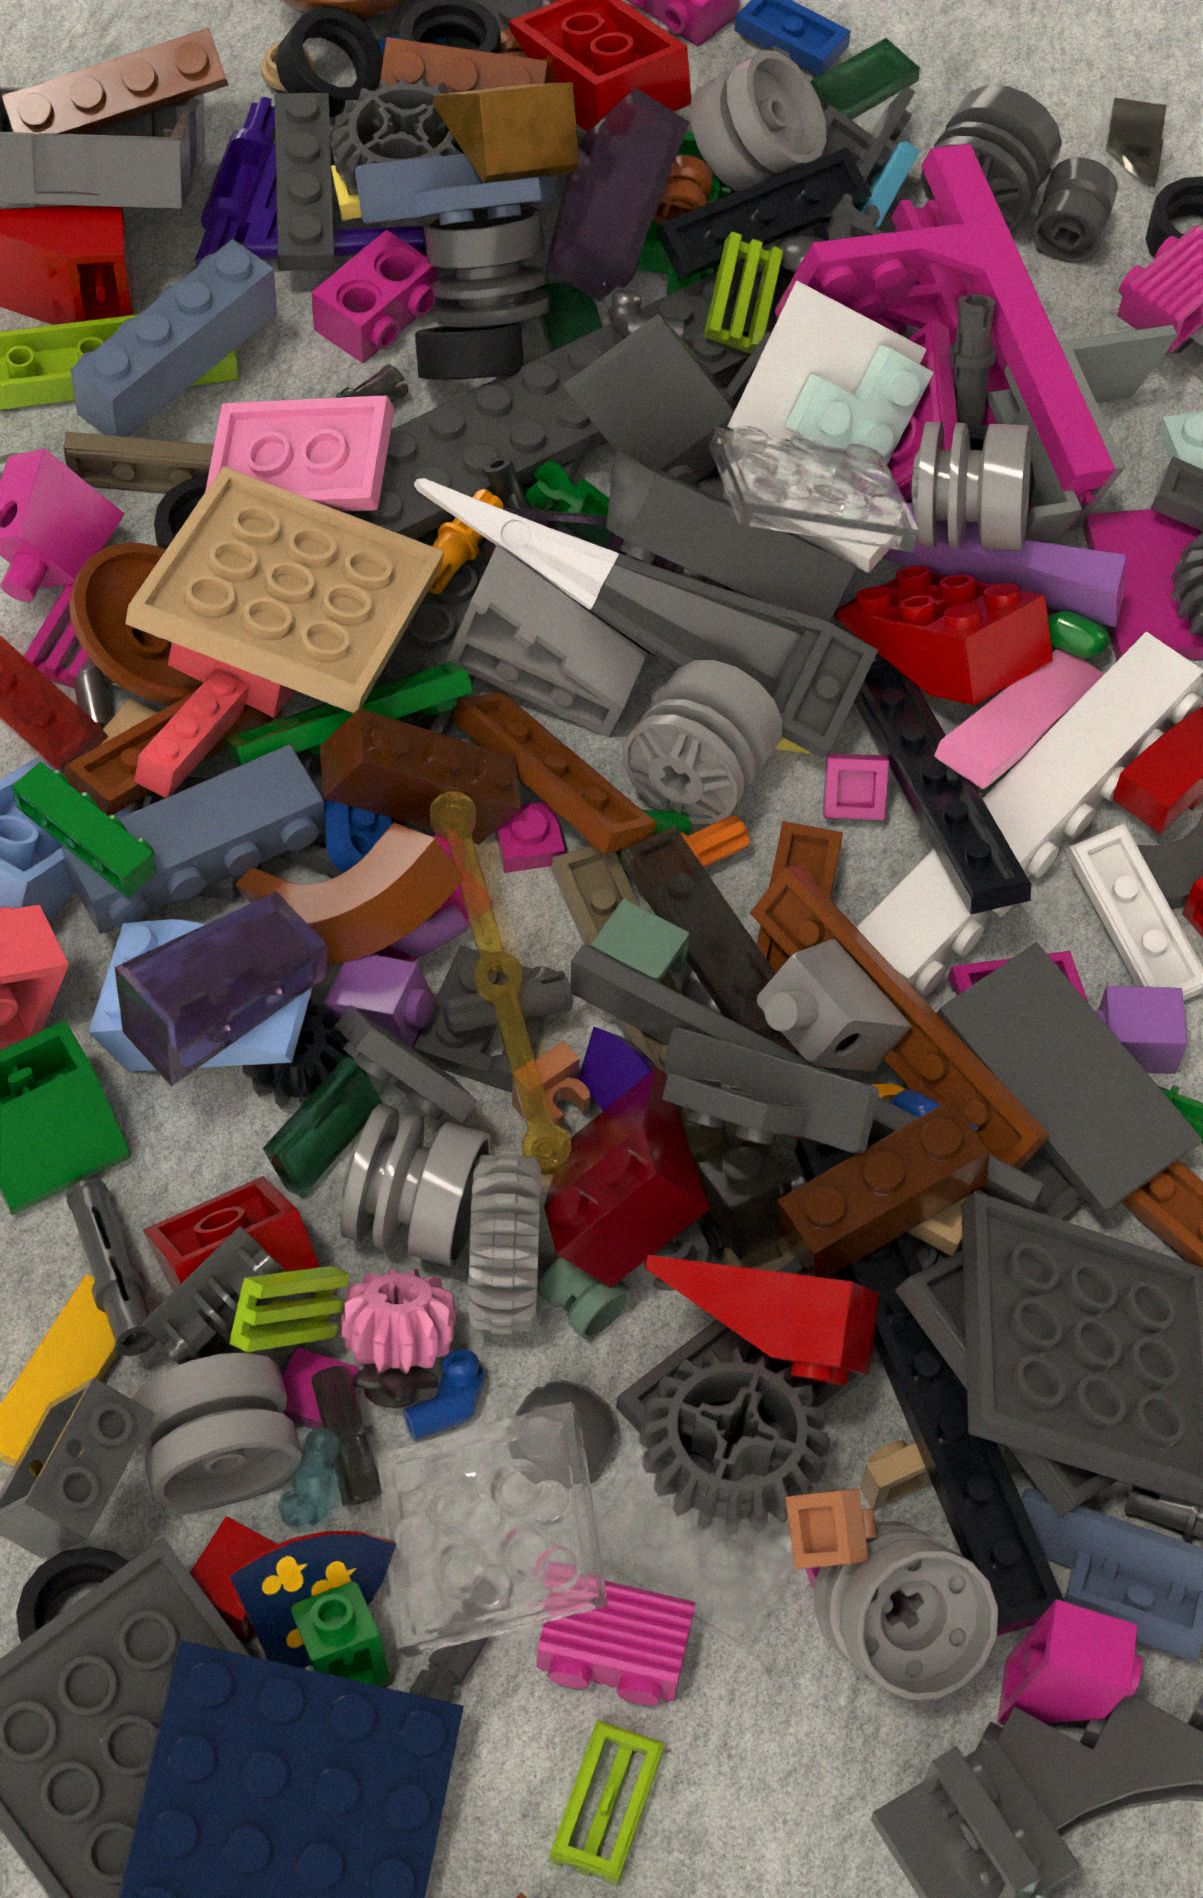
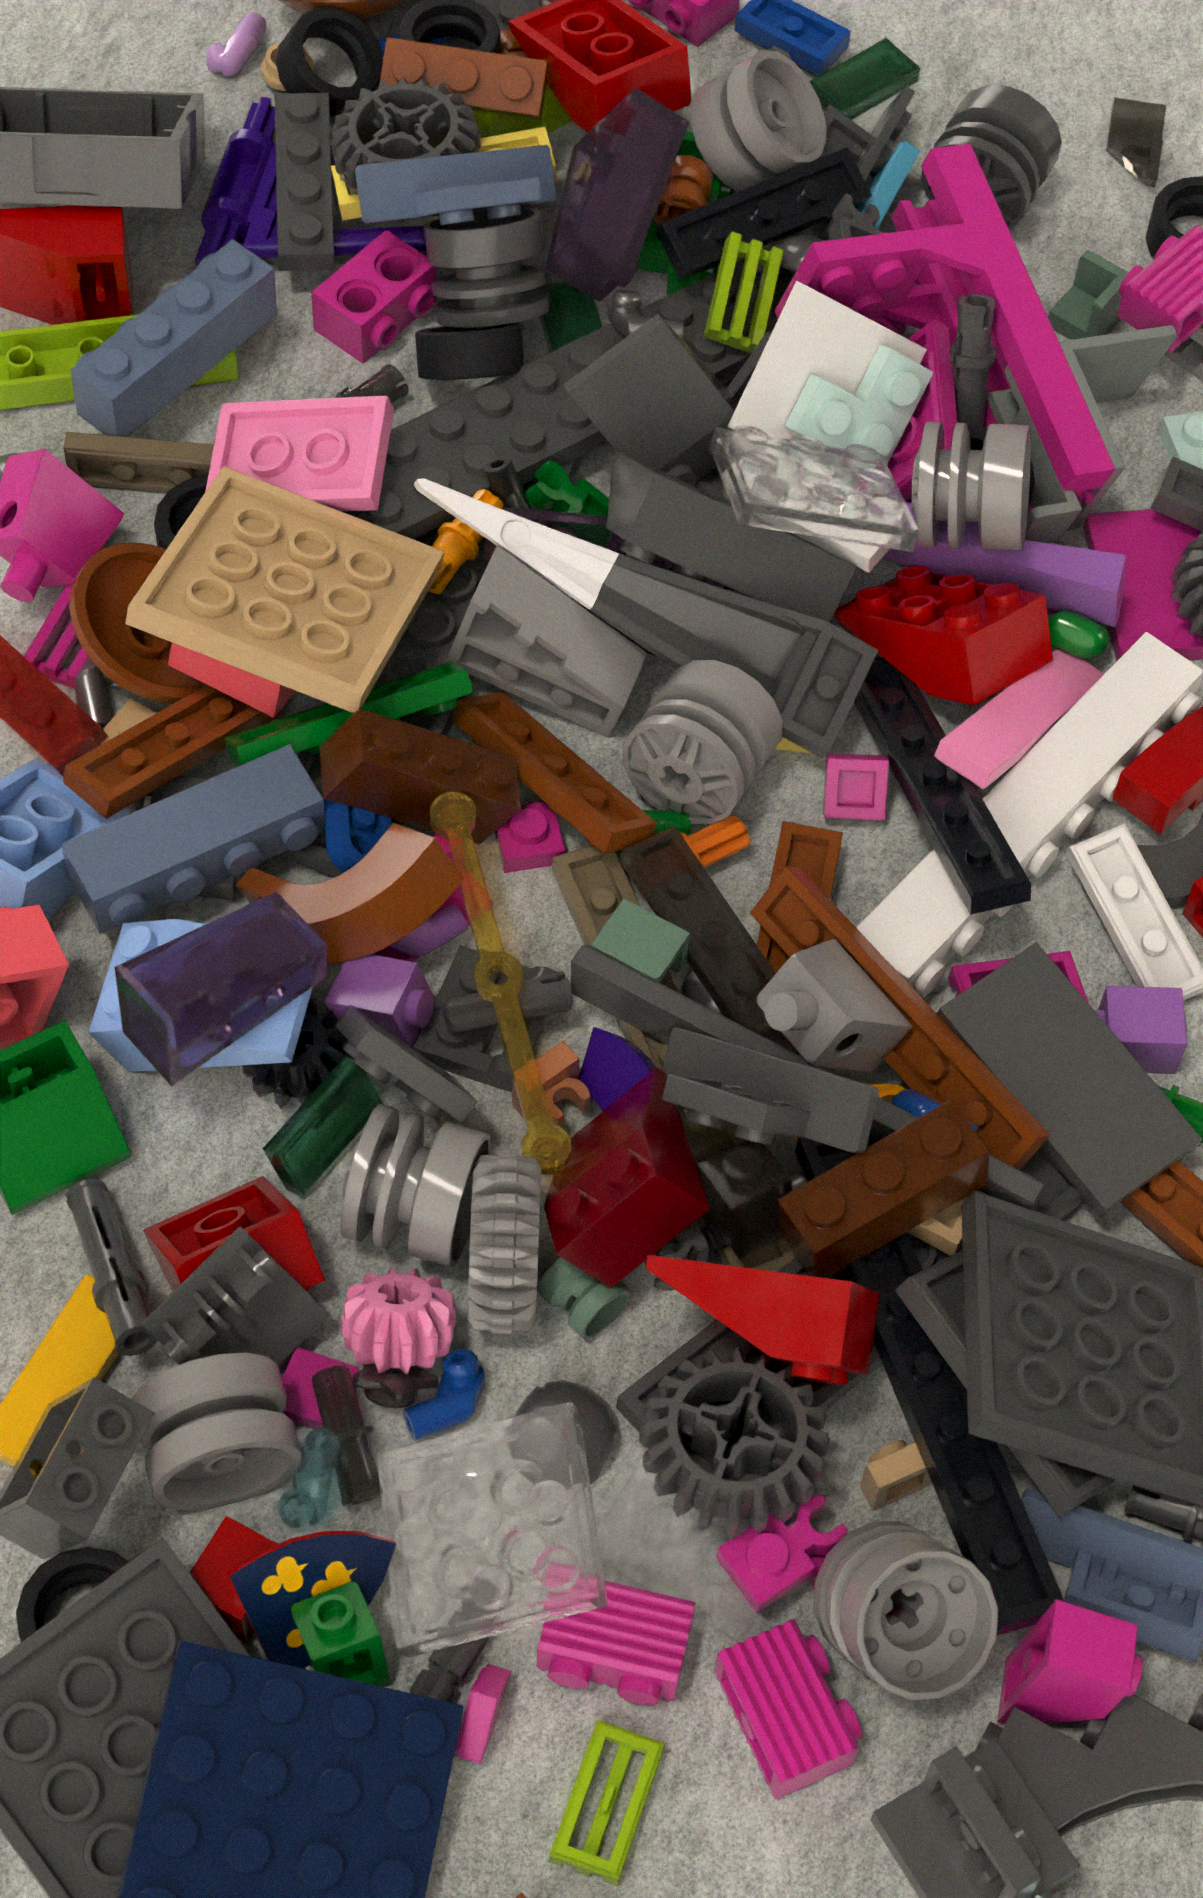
plate [1,28,228,134] -> none
green piece [11,761,157,899] -> none
coral piece [134,669,249,798] -> none
lime tile [229,1266,350,1352] -> none
pearl gold slope [432,82,579,183] -> none
nougat tile [785,1488,877,1569] -> none
dark grey wheel [1032,157,1118,263] -> none
none -> lavender arm [206,12,267,77]
none -> dark pink tile [455,1664,511,1764]
none -> dark pink brick [714,1620,862,1800]
none -> dark pink plate [716,1495,848,1614]
none -> sand green panel [1048,250,1128,340]

